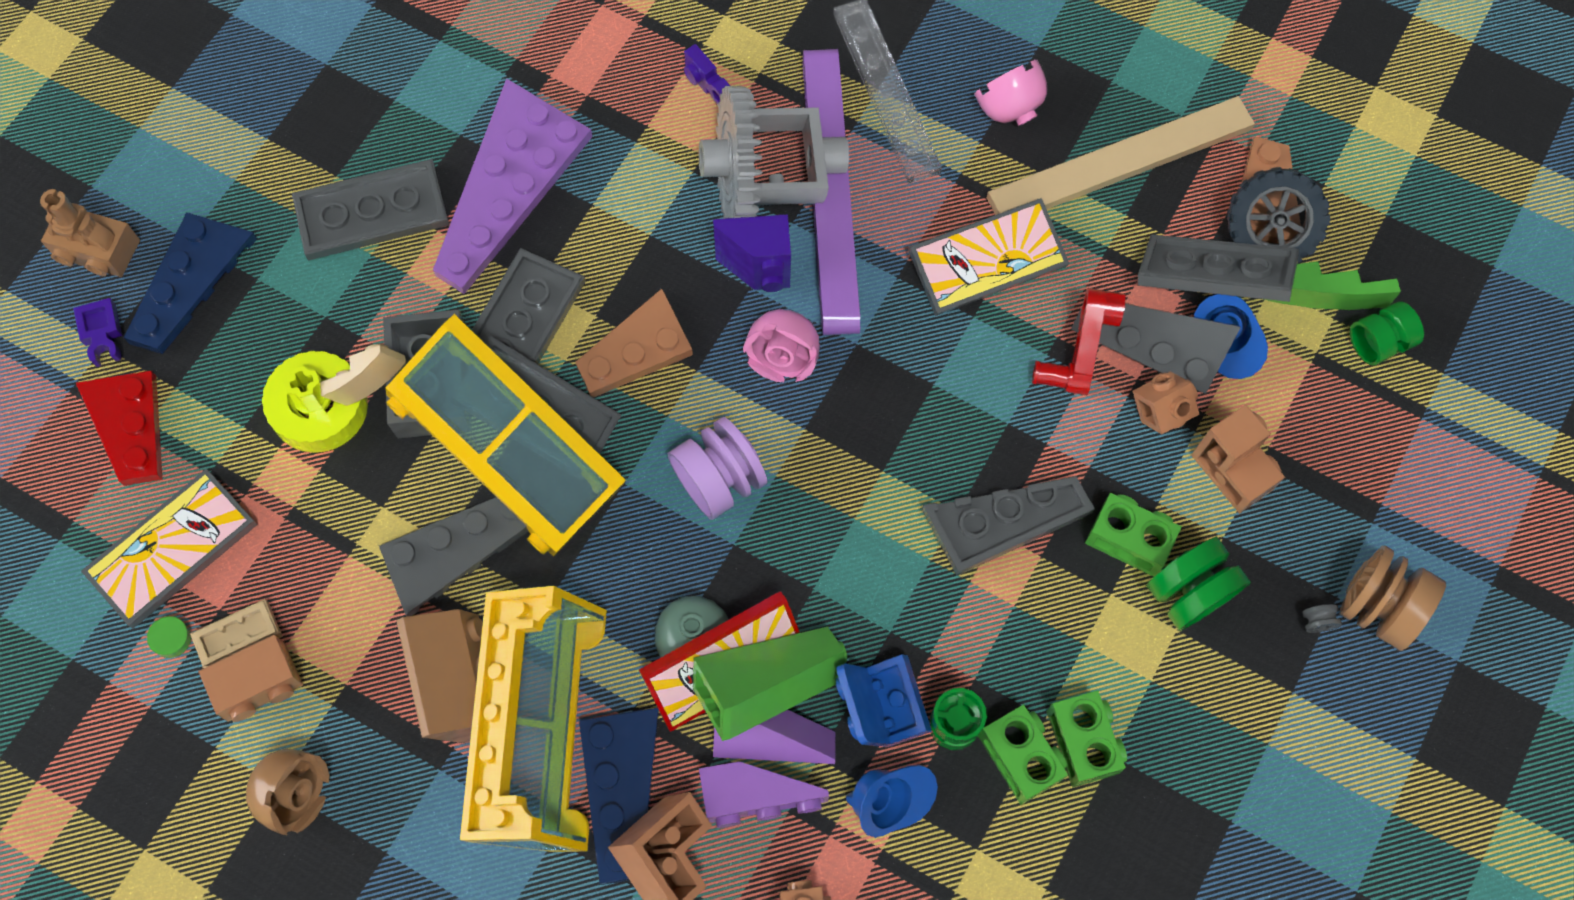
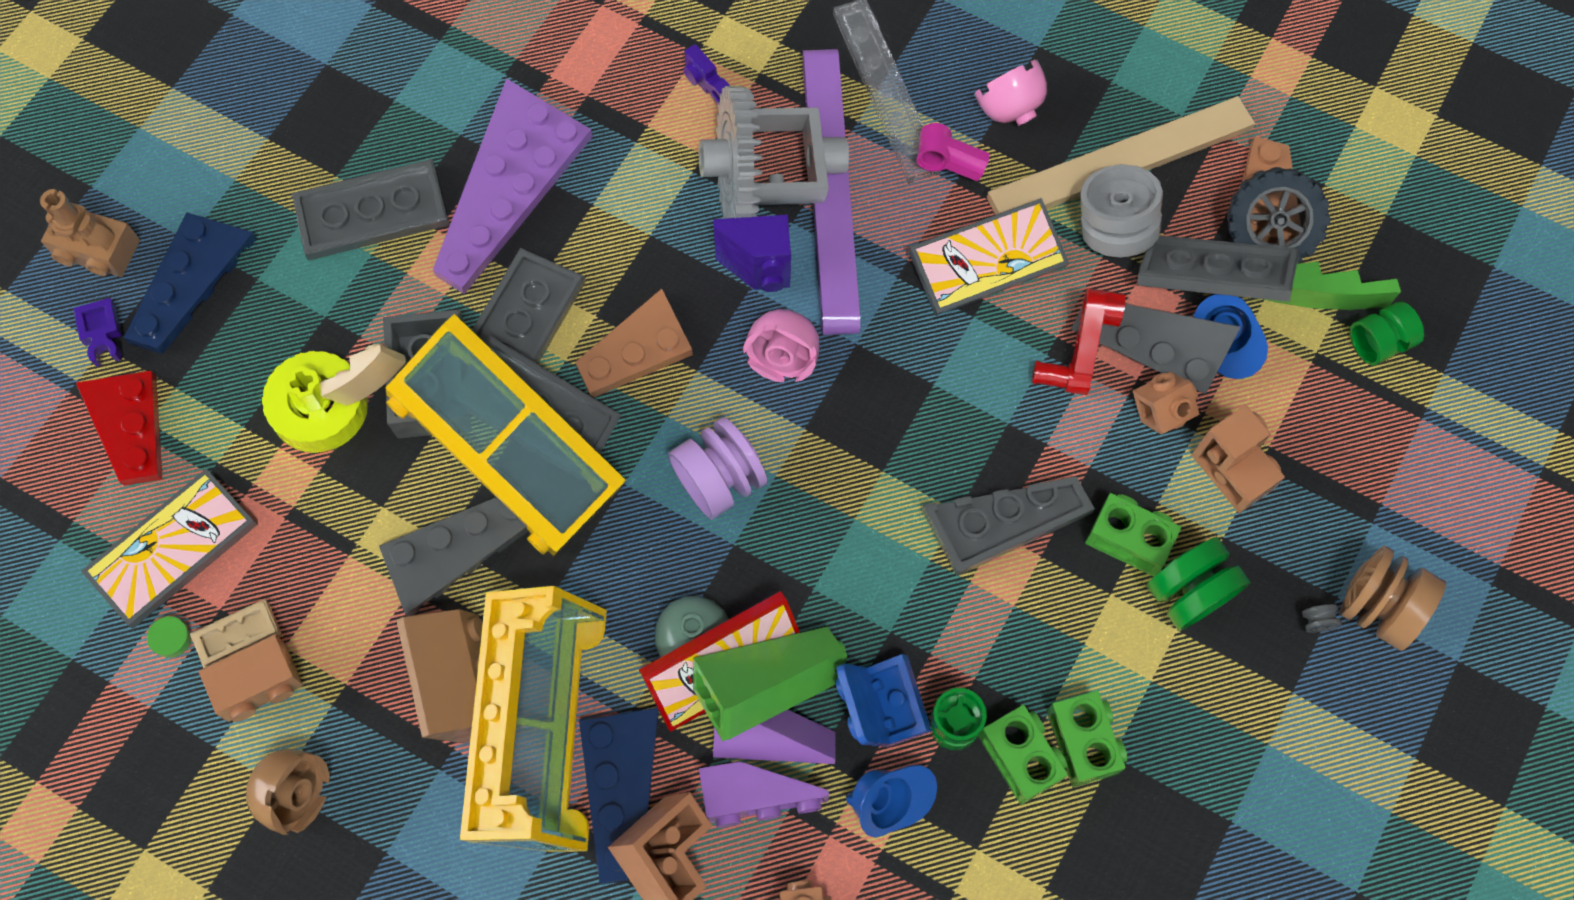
none -> dark pink piece [917,123,989,181]
none -> light grey wheel [1080,164,1163,258]

